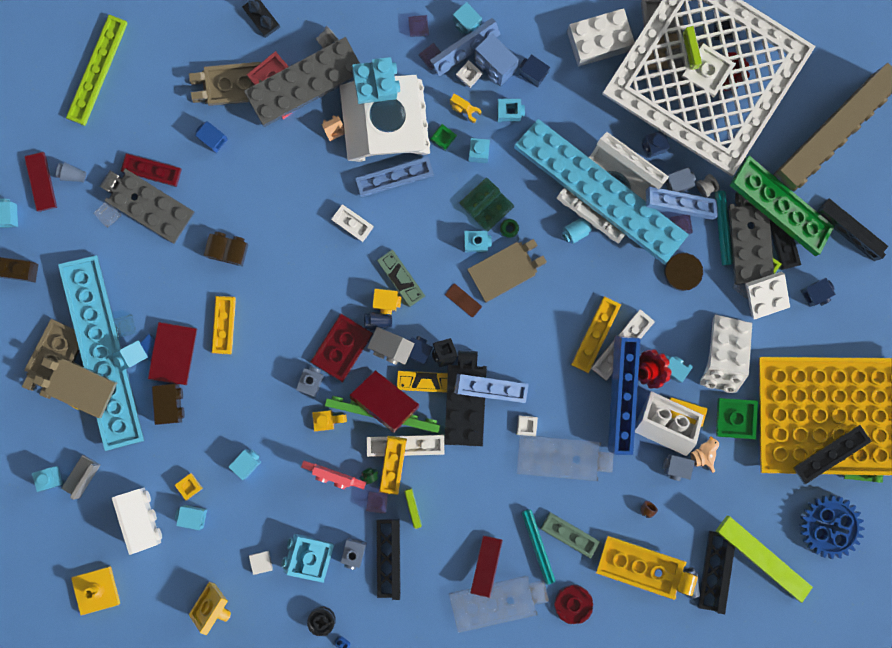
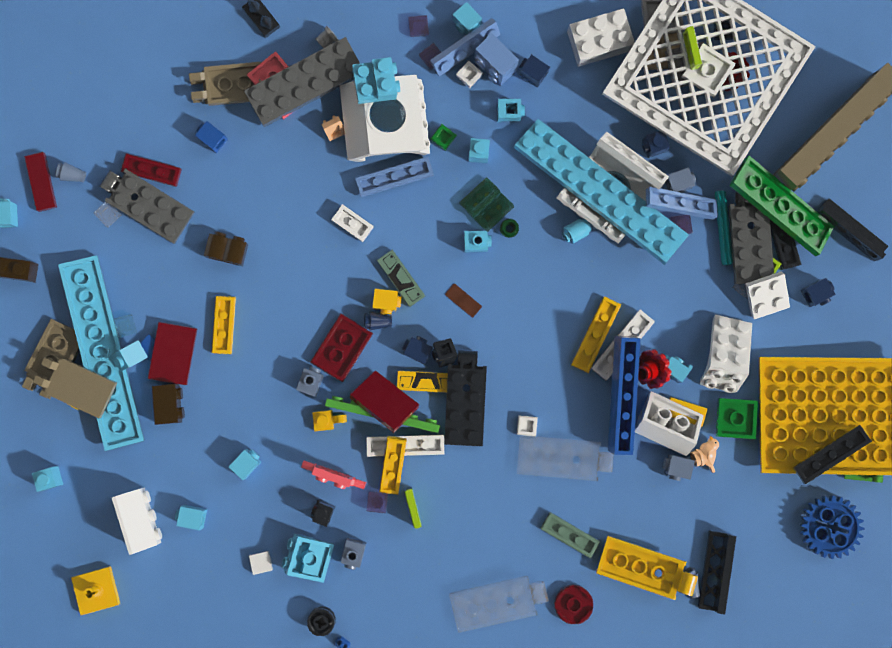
light grey panel [61,455,100,500] -> none
lime tile [66,15,128,126] -> none
yellow plate [175,473,203,500] -> none
yellow tile [189,581,231,635] -> none
dark green plate [359,468,378,485] -> none
light grey brick [367,327,415,365] -> none
black fence [377,519,401,600] -> none
yellow plate [450,93,482,123] -> none
medium blue plate [454,374,529,403] -> none
dark tan tile [467,239,547,303] -> none
dark red tile [470,536,503,598] -> none
teal axle [522,509,555,585] -> none
reddish brown hinge [640,501,658,518] -> none
dark brown tile [664,253,703,291] -> none
light grey wheel [696,174,720,198] -> none
lime tile [716,515,813,603] -> none
none -> black brick [311,500,336,527]

